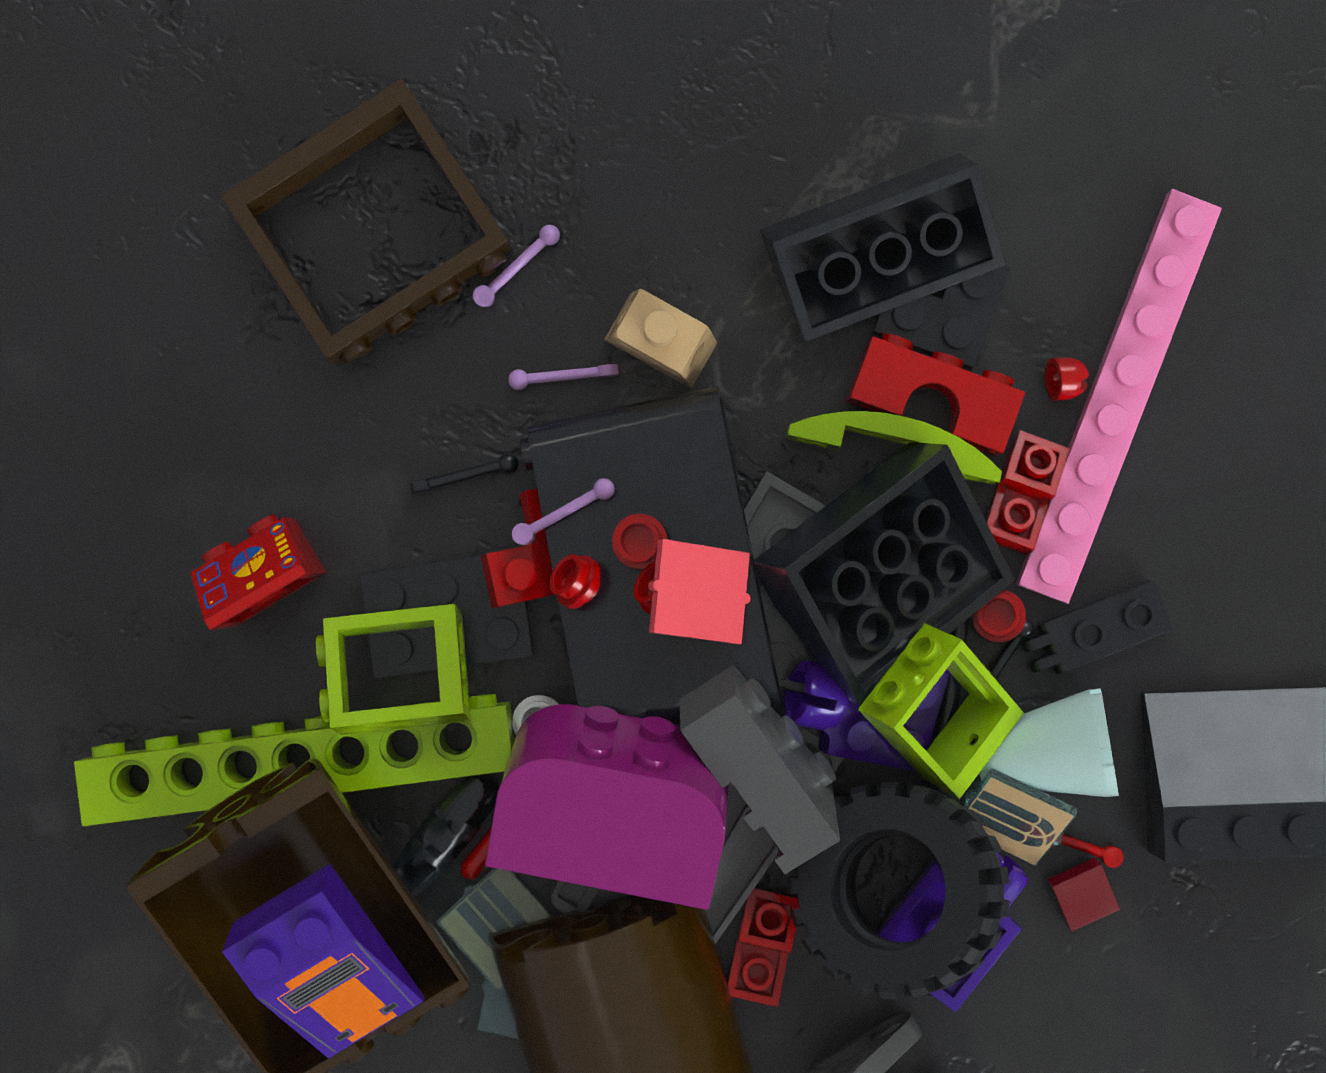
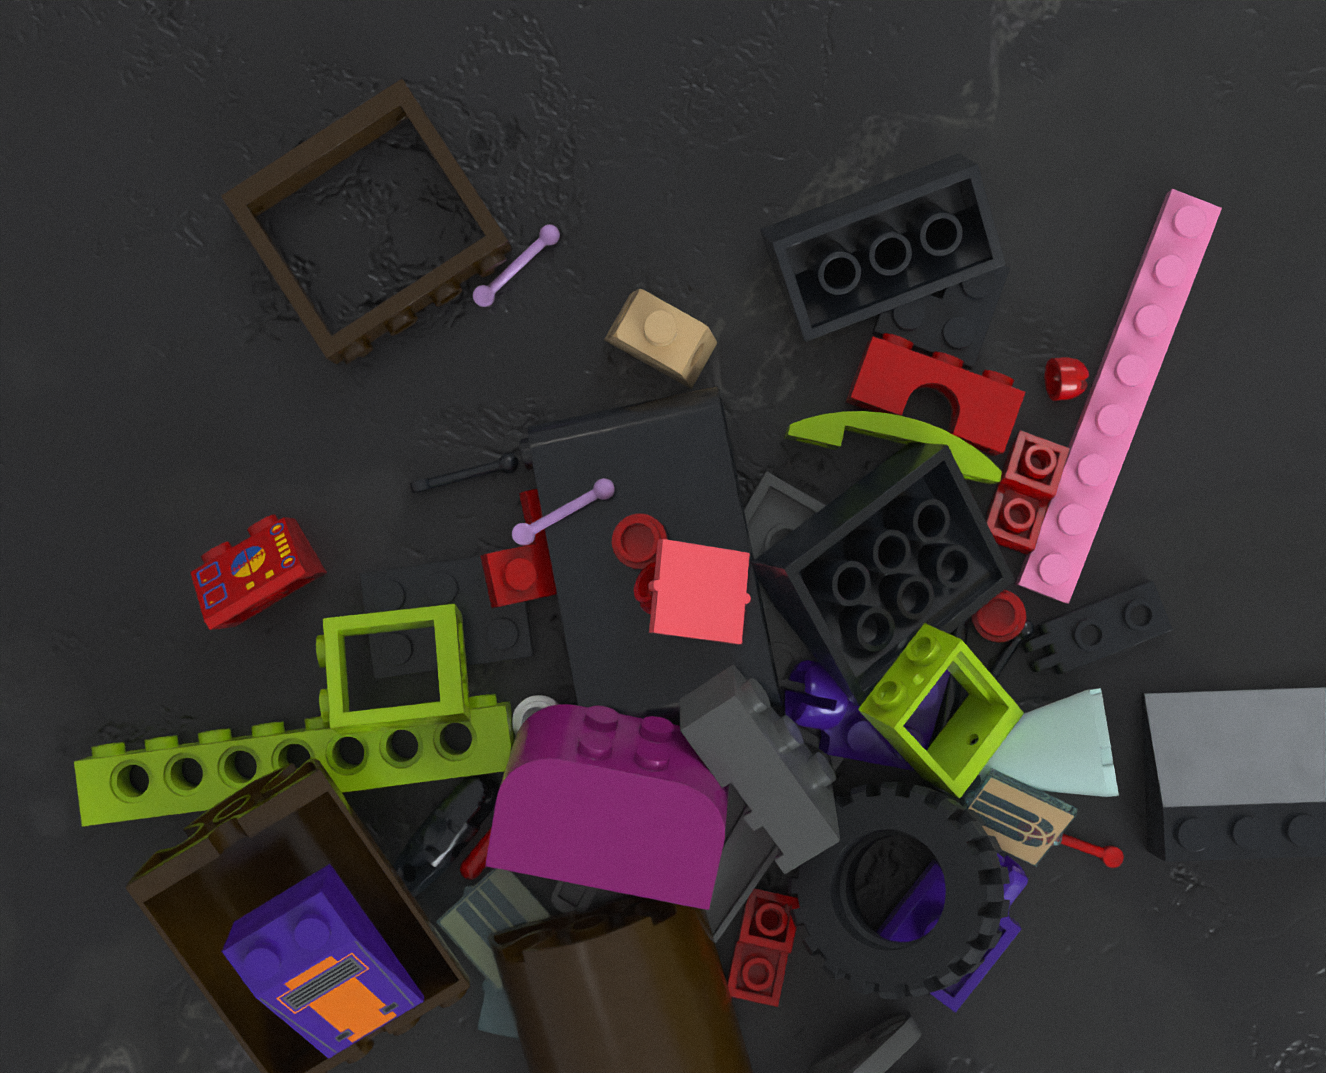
lavender hinge [508,364,619,390] -> none
red plate [550,554,601,609] -> none
dark red tile [1047,858,1120,932] -> none

